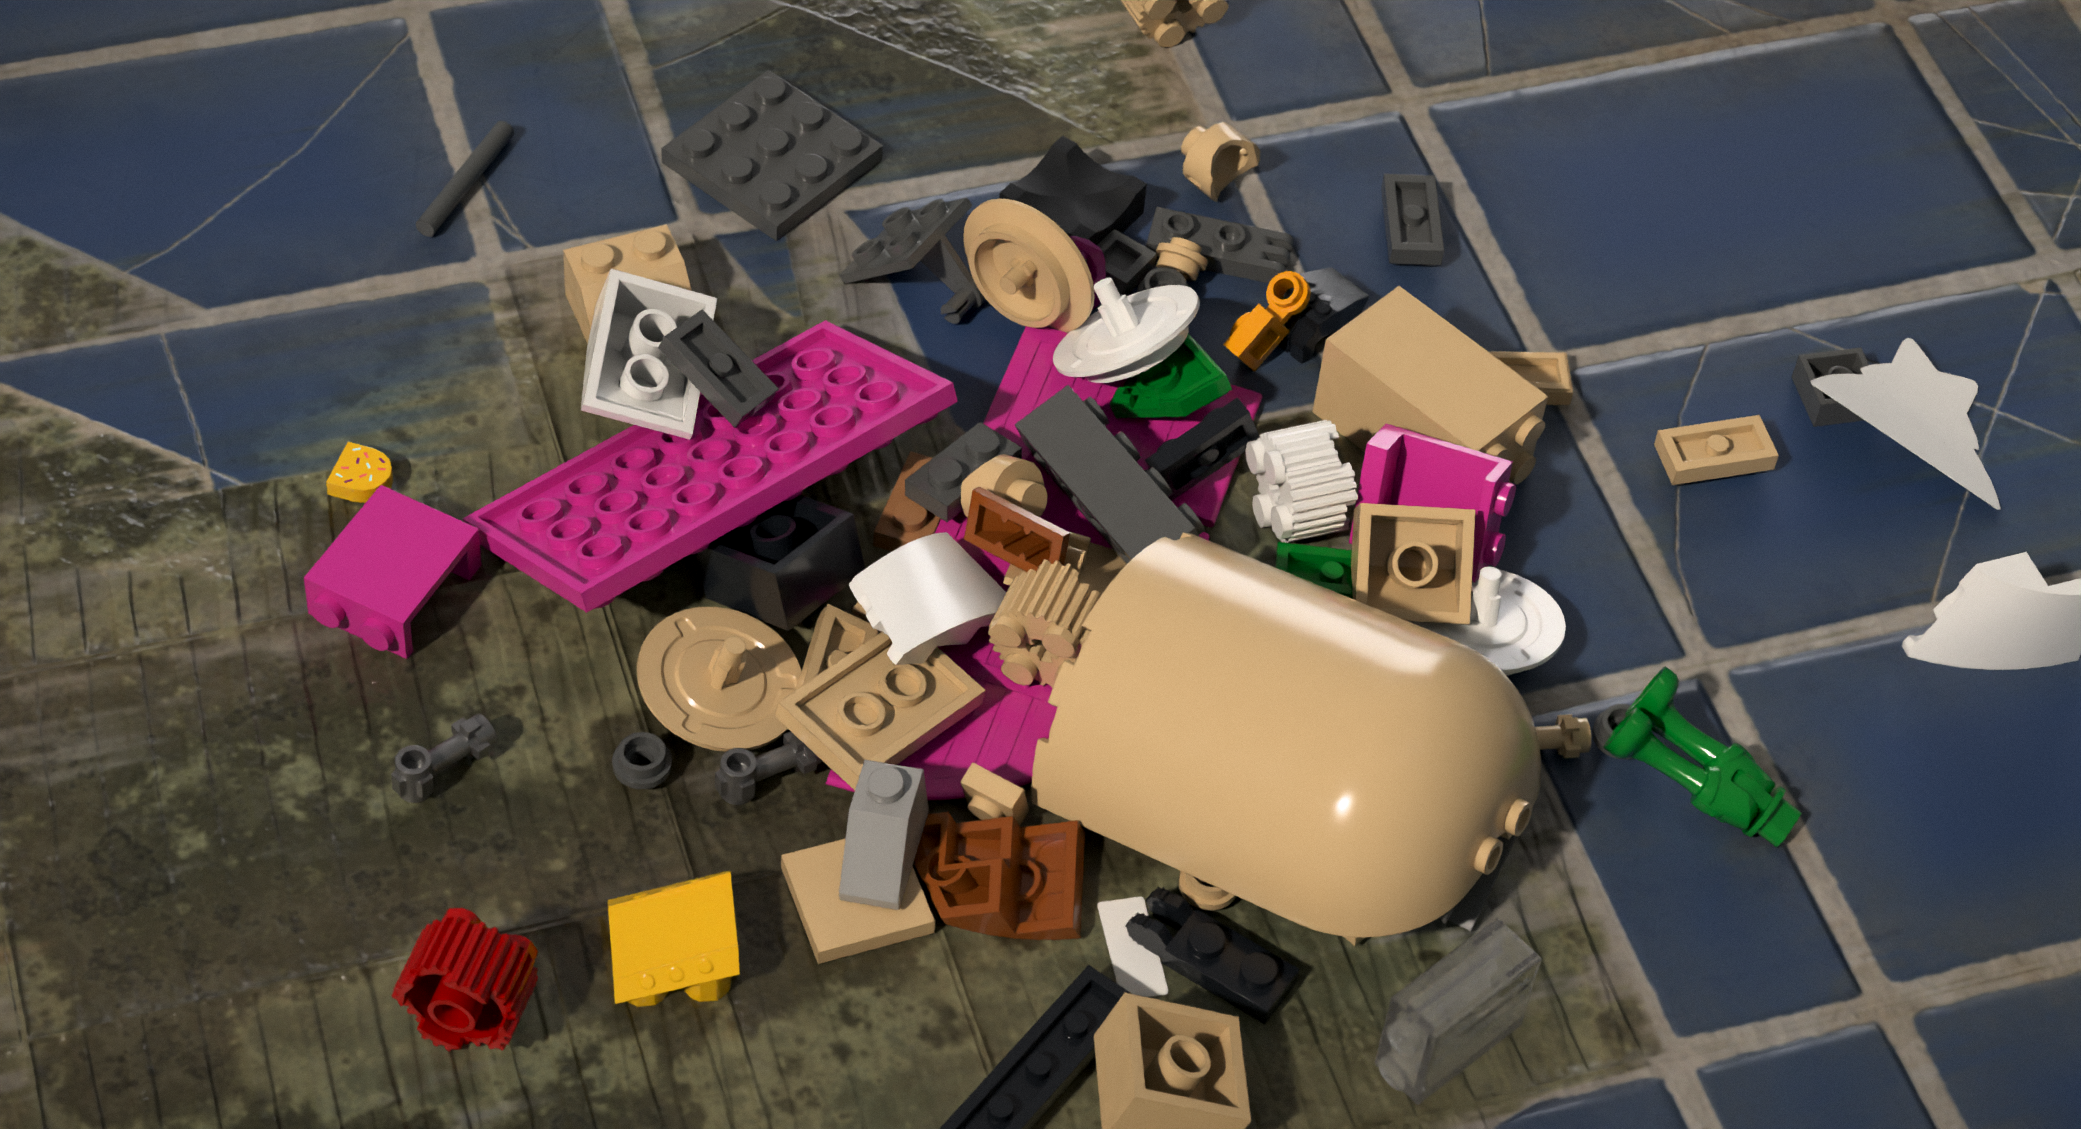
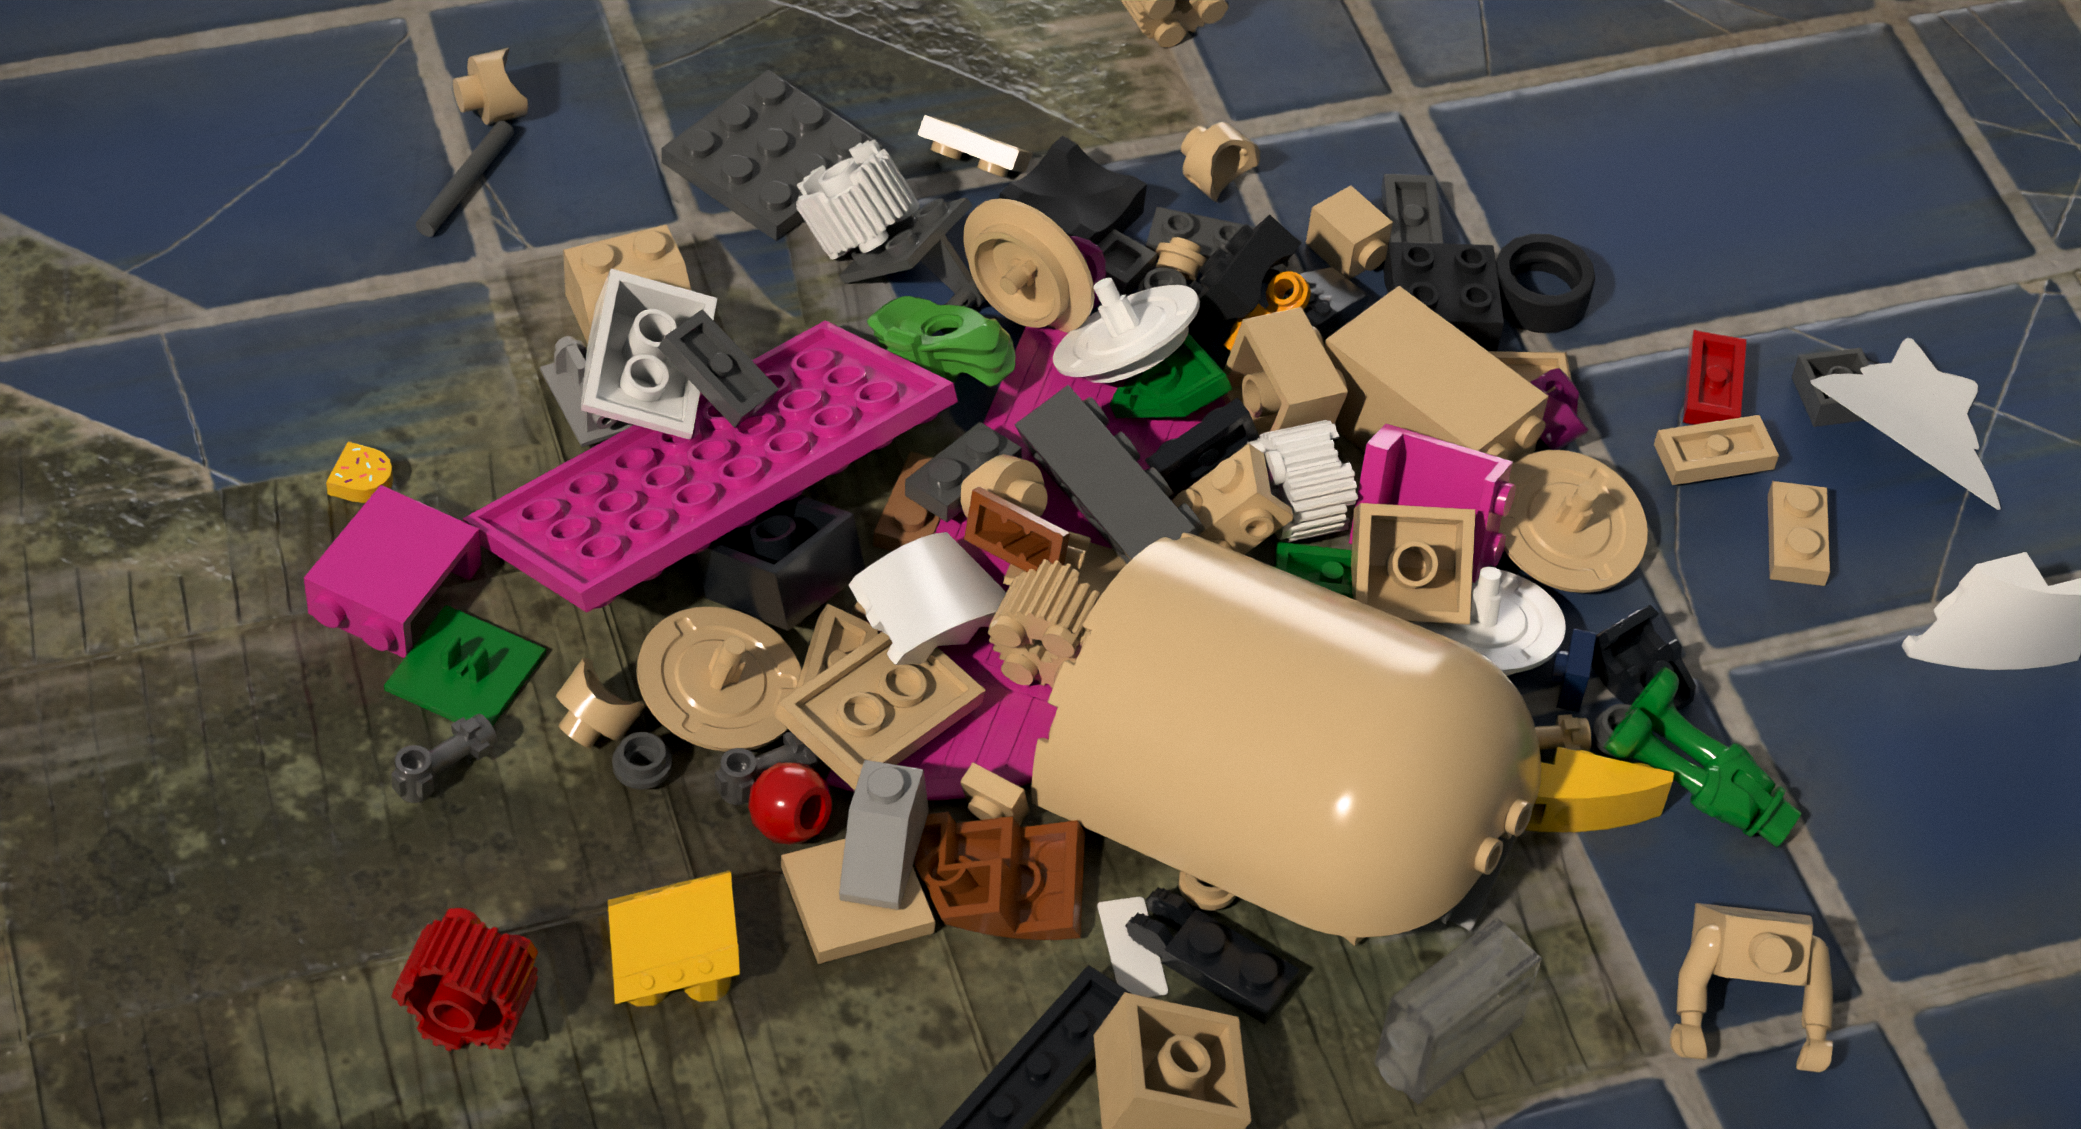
none -> green piece [384,605,546,726]
none -> tan piece [453,48,528,125]
none -> light grey hinge [540,336,632,447]
none -> tan piece [556,657,647,748]
none -> red piece [748,762,832,844]
none -> white brick [796,140,919,259]
none -> bright green piece [867,296,1016,387]
none -> plate [918,115,1032,178]
none -> tan bracket [1171,443,1293,555]
none -> black brick [1188,214,1301,351]
none -> tan brick [1222,307,1348,435]
none -> tan brick [1306,185,1393,280]
none -> black brick [1383,242,1504,351]
none -> black tyre [1496,234,1595,333]
none -> tan piece [1499,450,1648,593]
none -> yellow slope [1525,747,1674,832]
none -> magenta piece [1530,368,1589,450]
none -> dark blue plate [1550,628,1596,712]
none -> black hand [1591,605,1696,711]
none -> tan torso [1670,903,1833,1072]
none -> red plate [1683,330,1747,425]
none -> tan plate [1768,481,1830,586]

